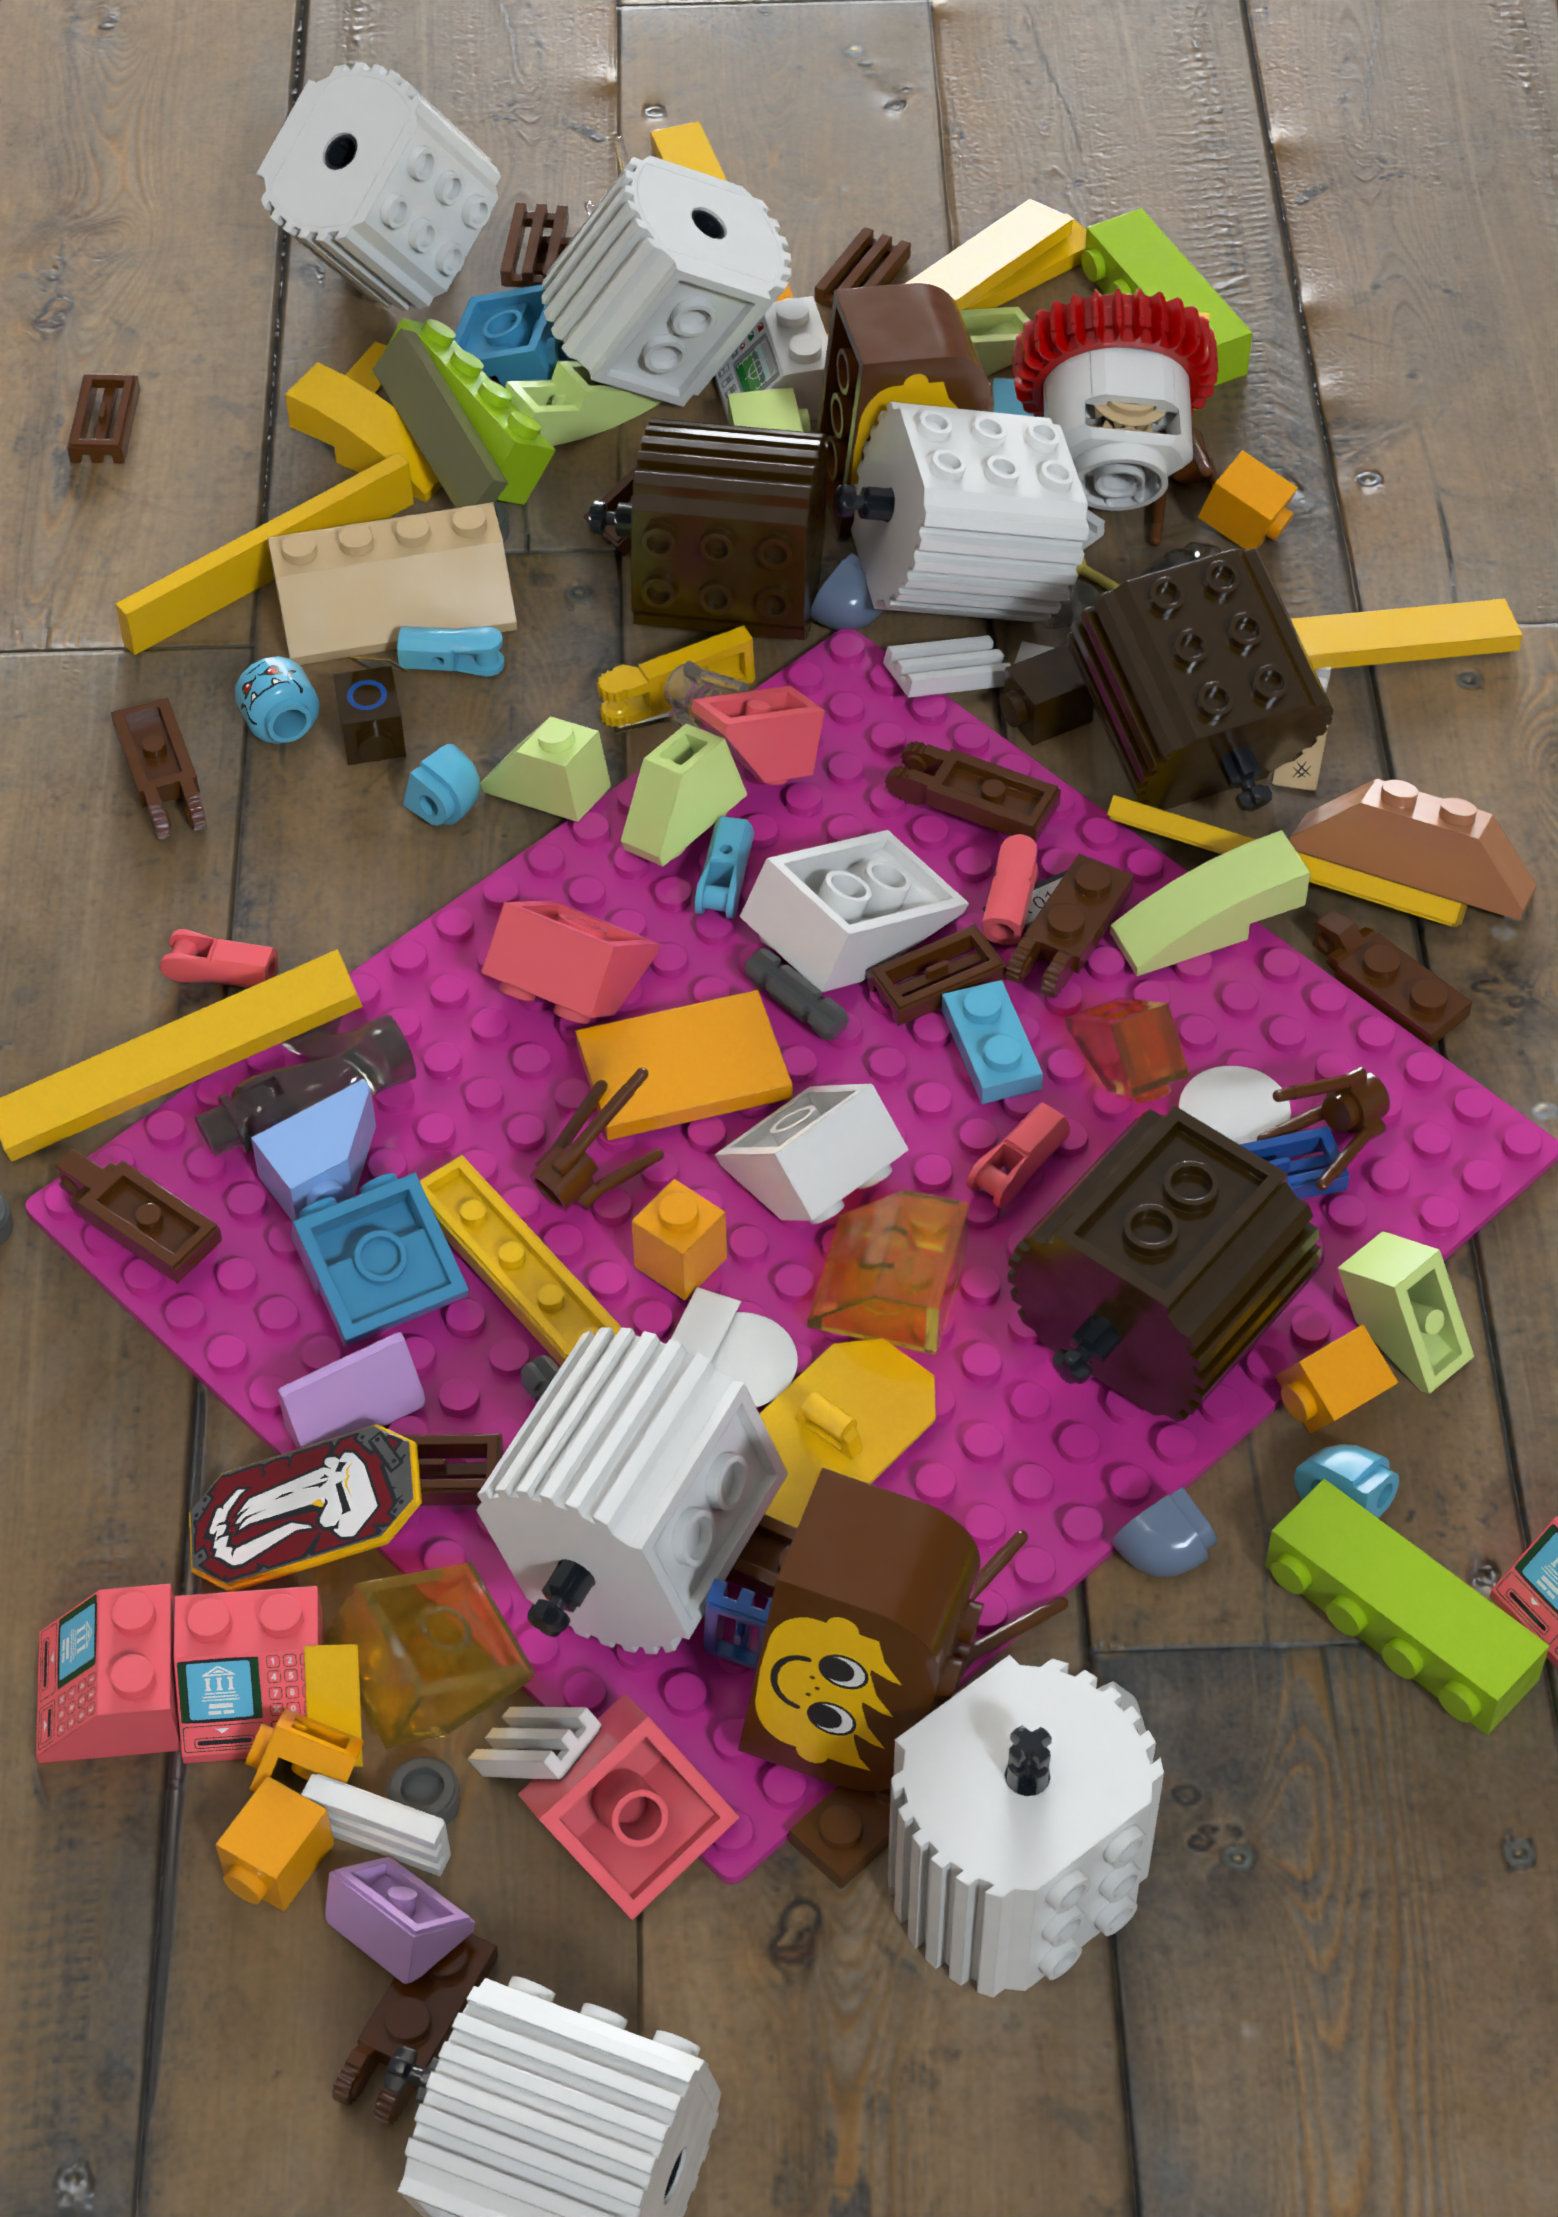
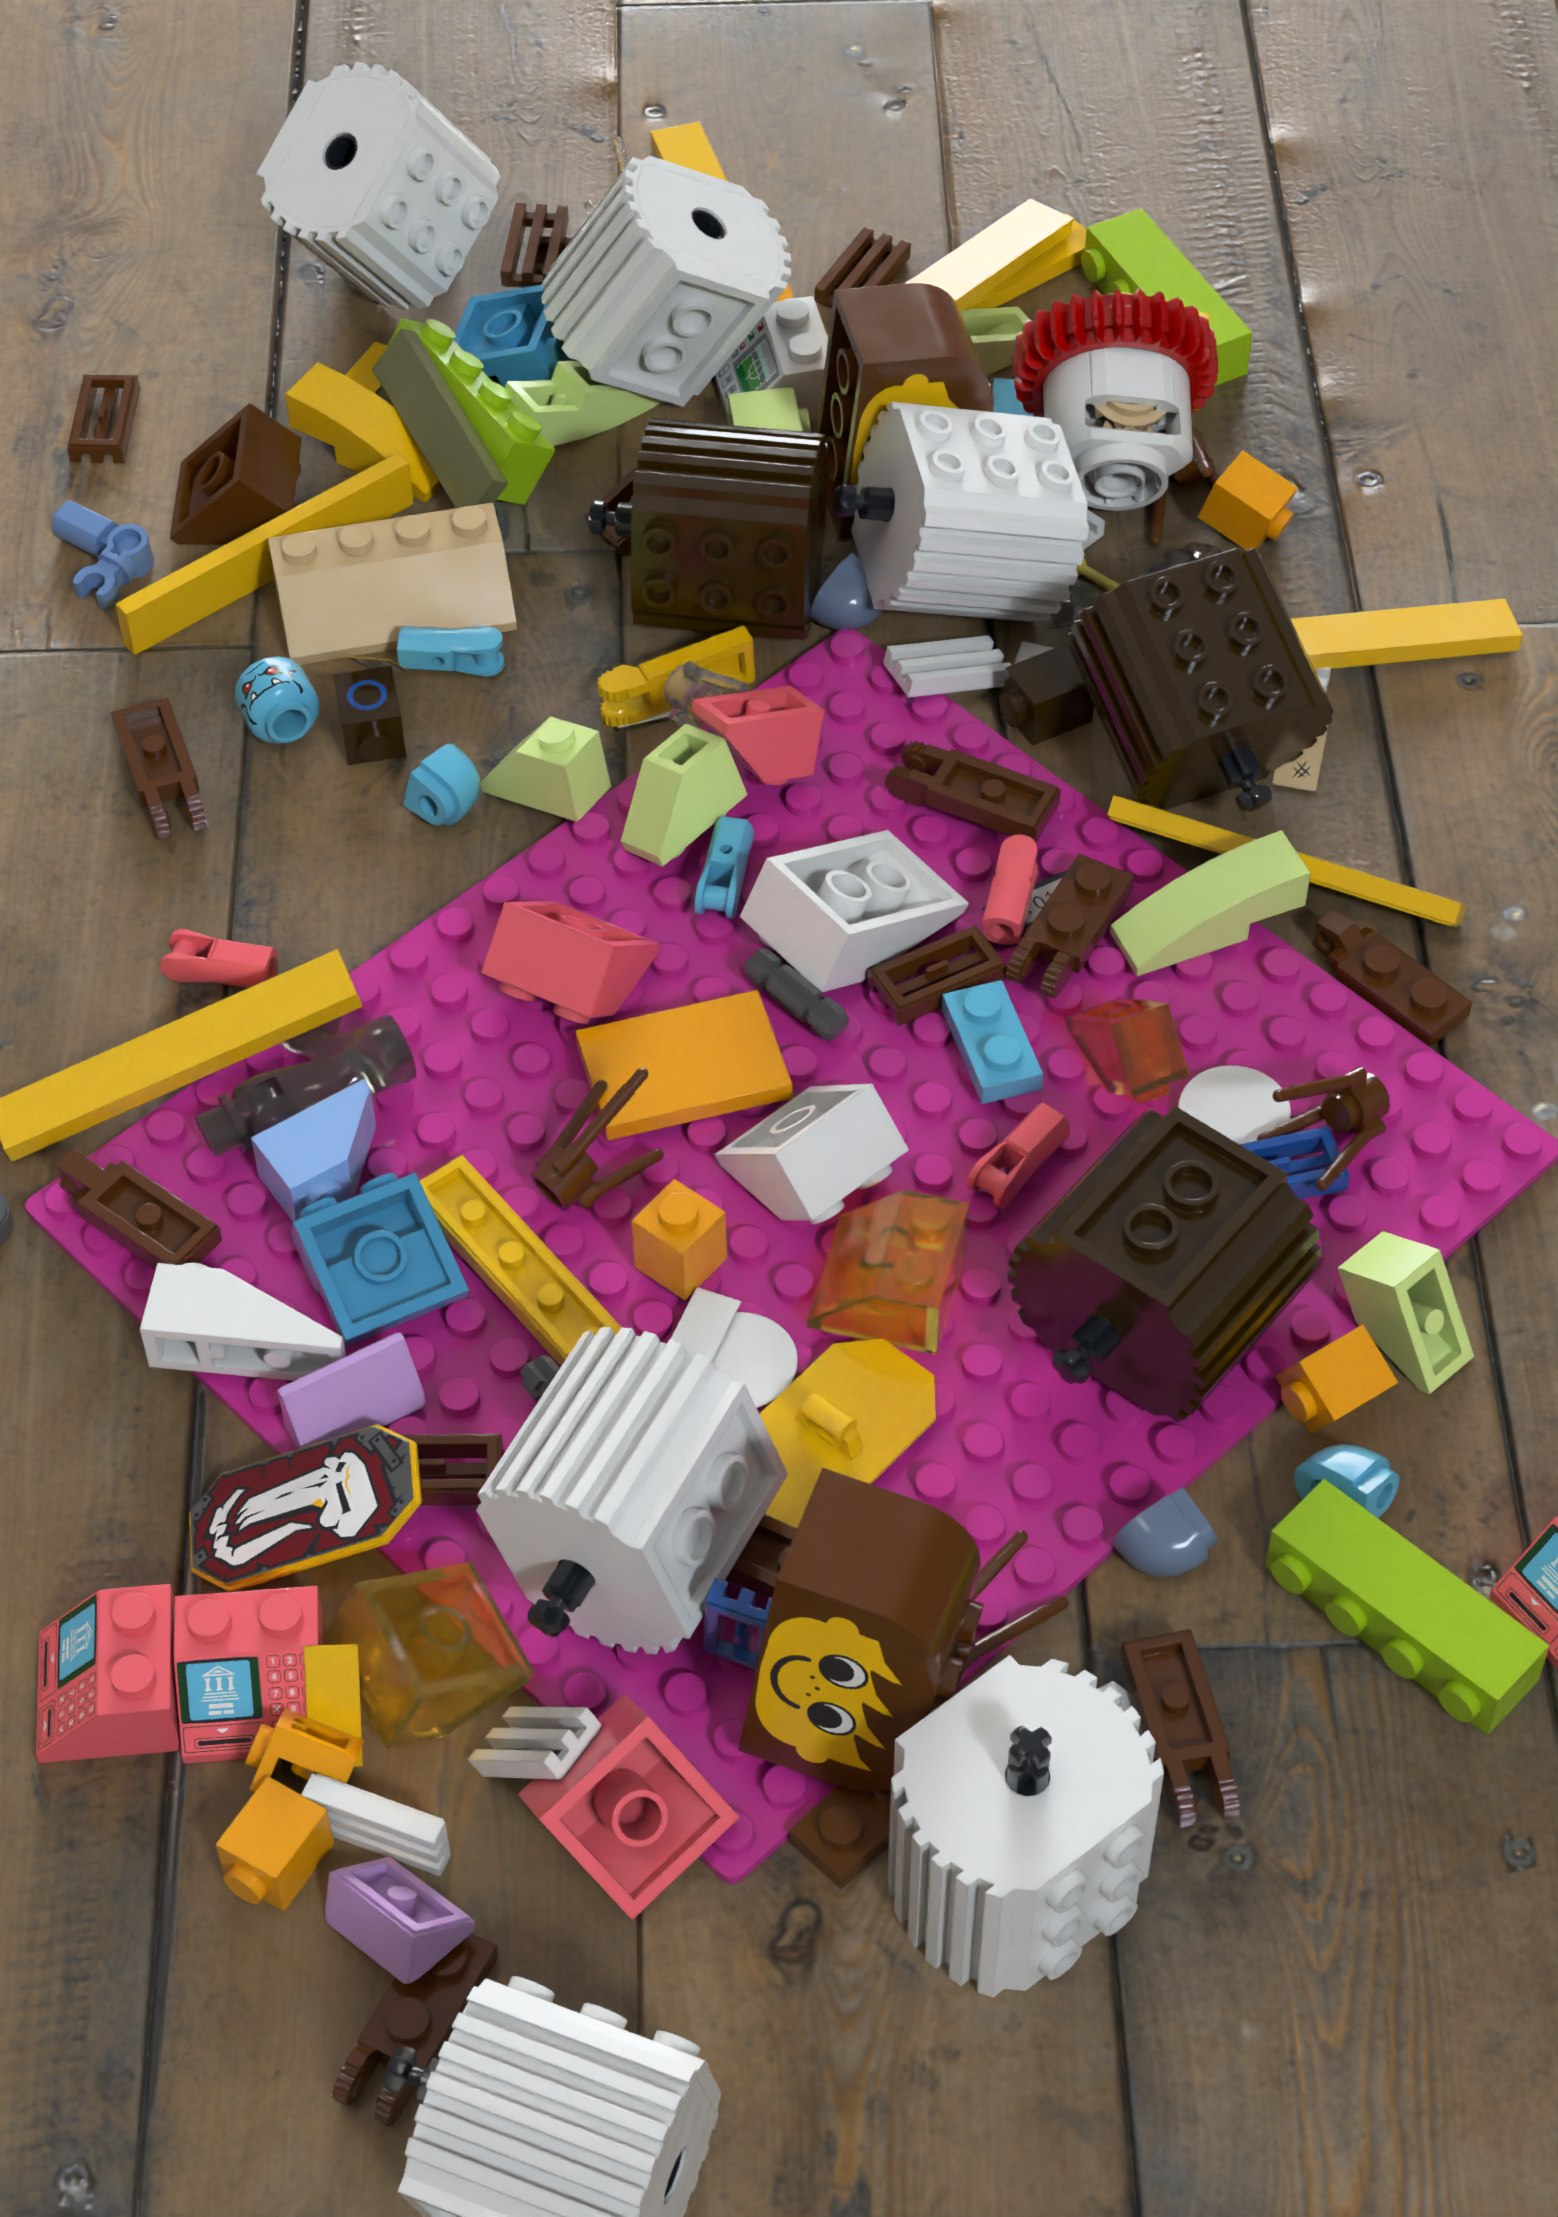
dark grey tile [386,1756,461,1825] -> none
nougat wedge [1289,778,1536,921] -> none
none -> medium blue bar [51,500,154,611]
none -> white slope [140,1263,346,1381]
none -> reddish brown slope [170,403,302,545]
none -> reddish brown hinge [1120,1629,1241,1828]

